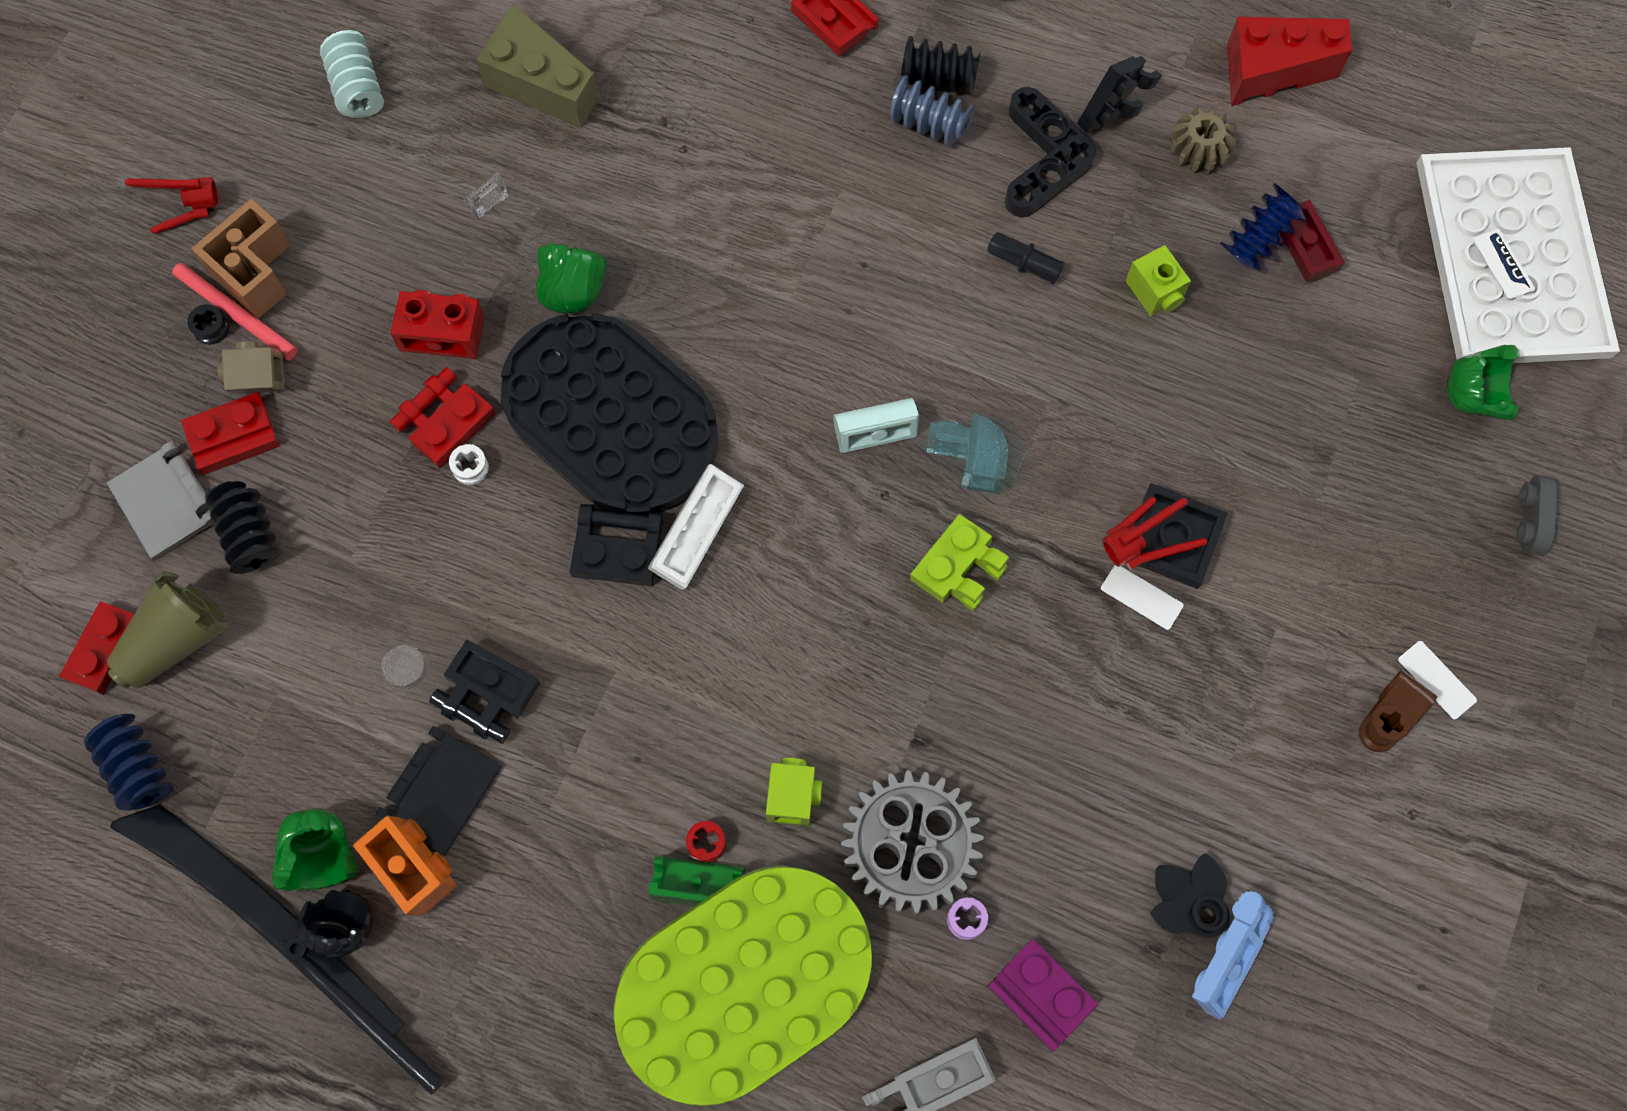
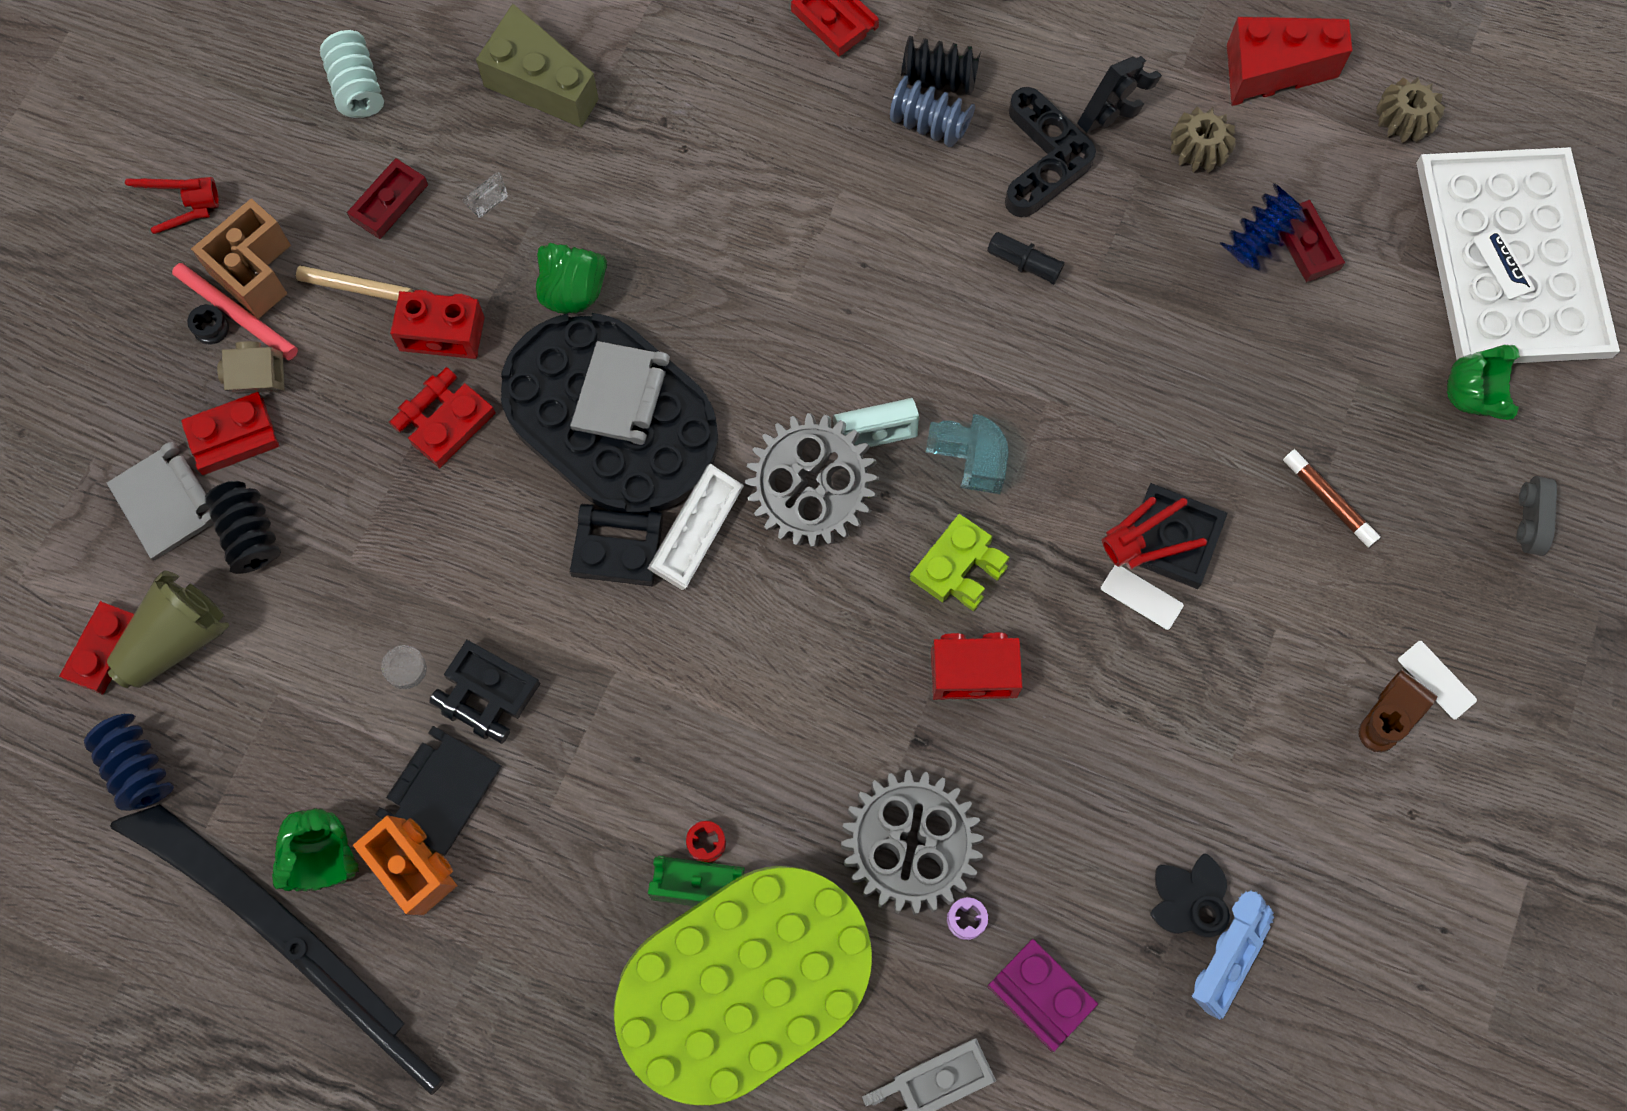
black hair [296,890,372,958] -> none
white bush [449,444,489,485] -> none
lime brick [766,758,822,826] -> none
lime brick [1125,245,1191,316] -> none
none -> tan piece [296,266,413,301]
none -> dark red plate [347,158,428,239]
none -> light grey piece [570,341,670,445]
none -> light grey gear [745,413,879,547]
none -> red brick [931,632,1022,700]
none -> copper bar [1283,449,1381,548]
none -> dark tan gear [1376,77,1445,143]

